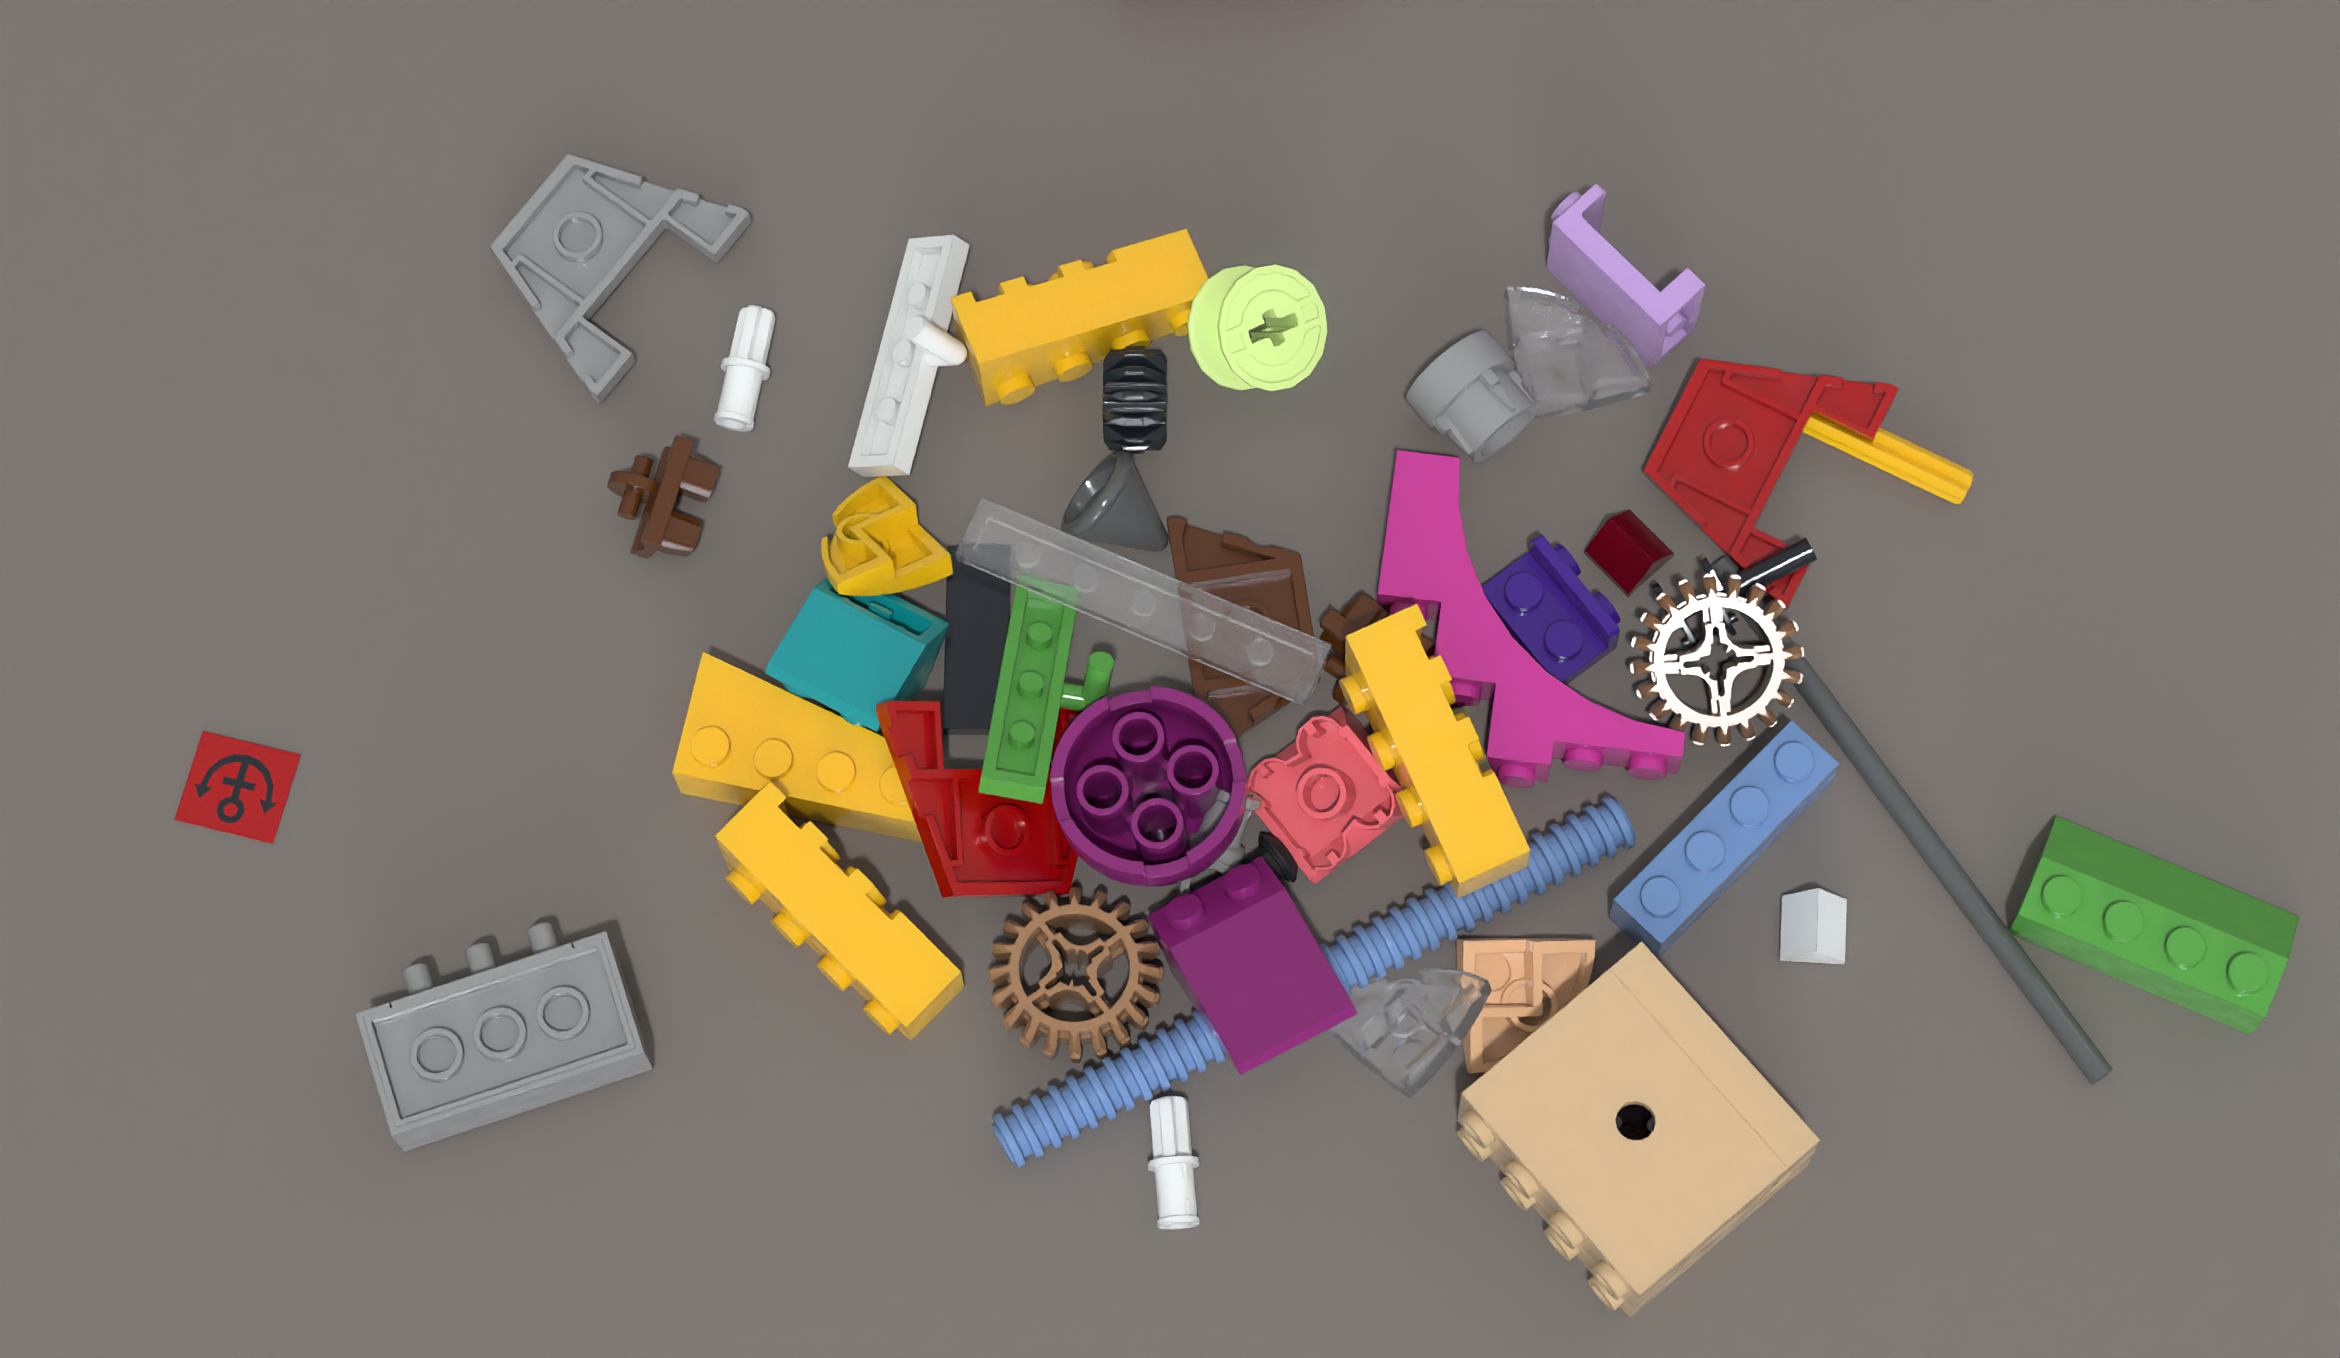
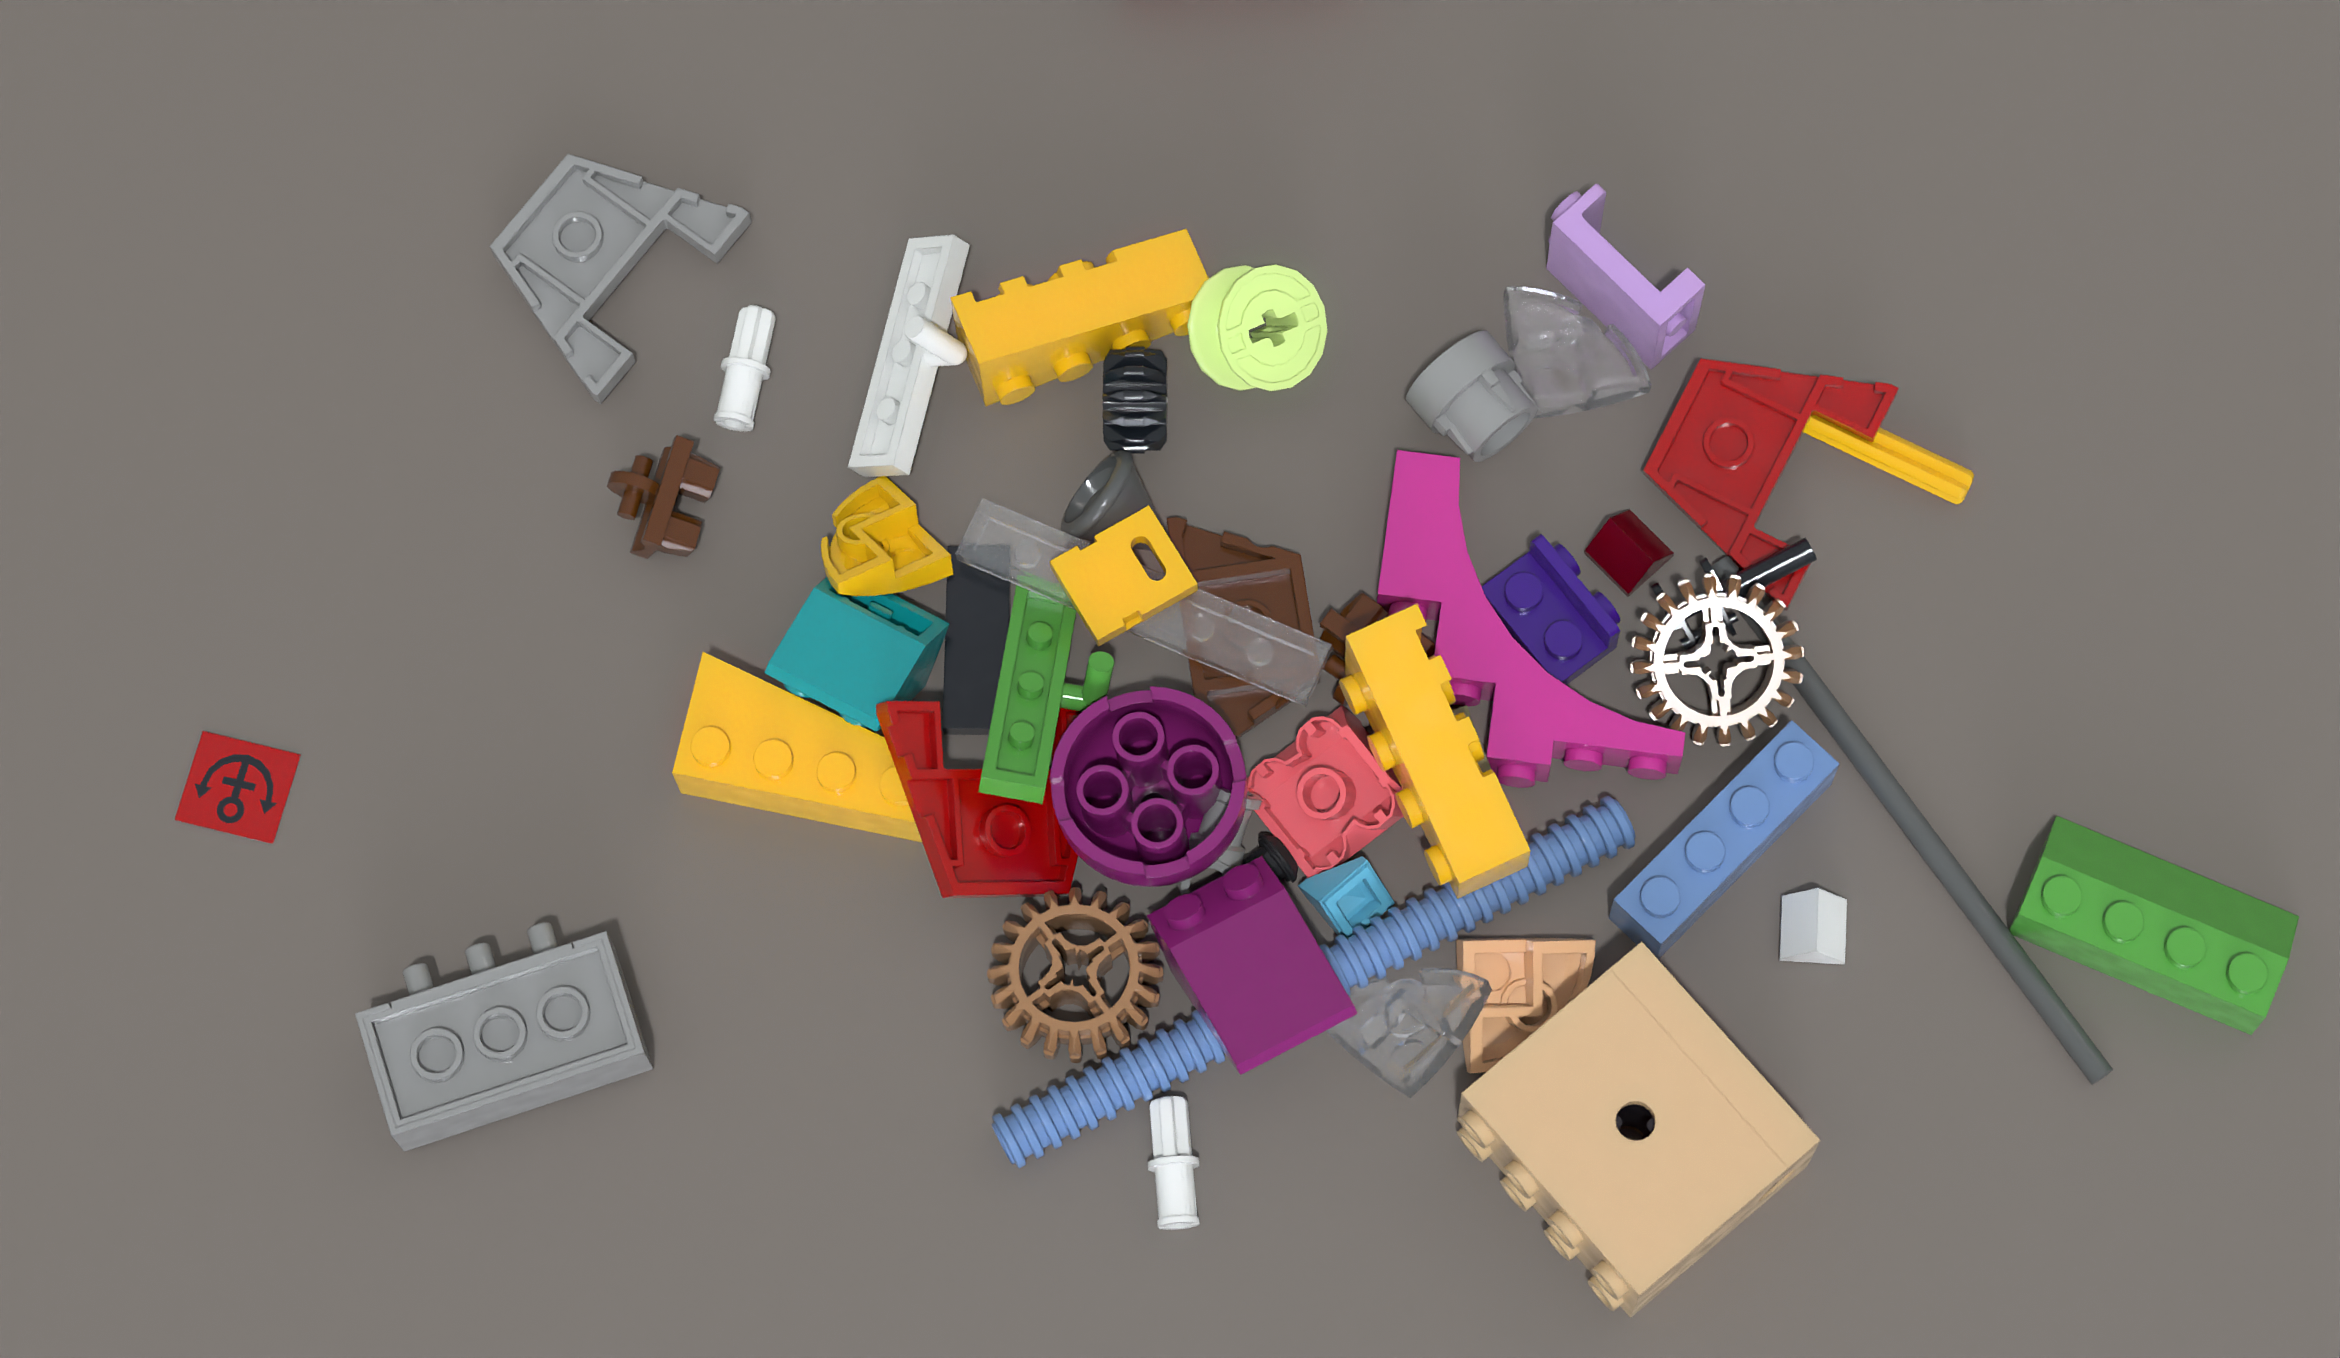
yellow wedge [715,781,965,1041] -> none
none -> yellow piece [1049,505,1198,647]
none -> medium azure slope [1298,856,1395,938]

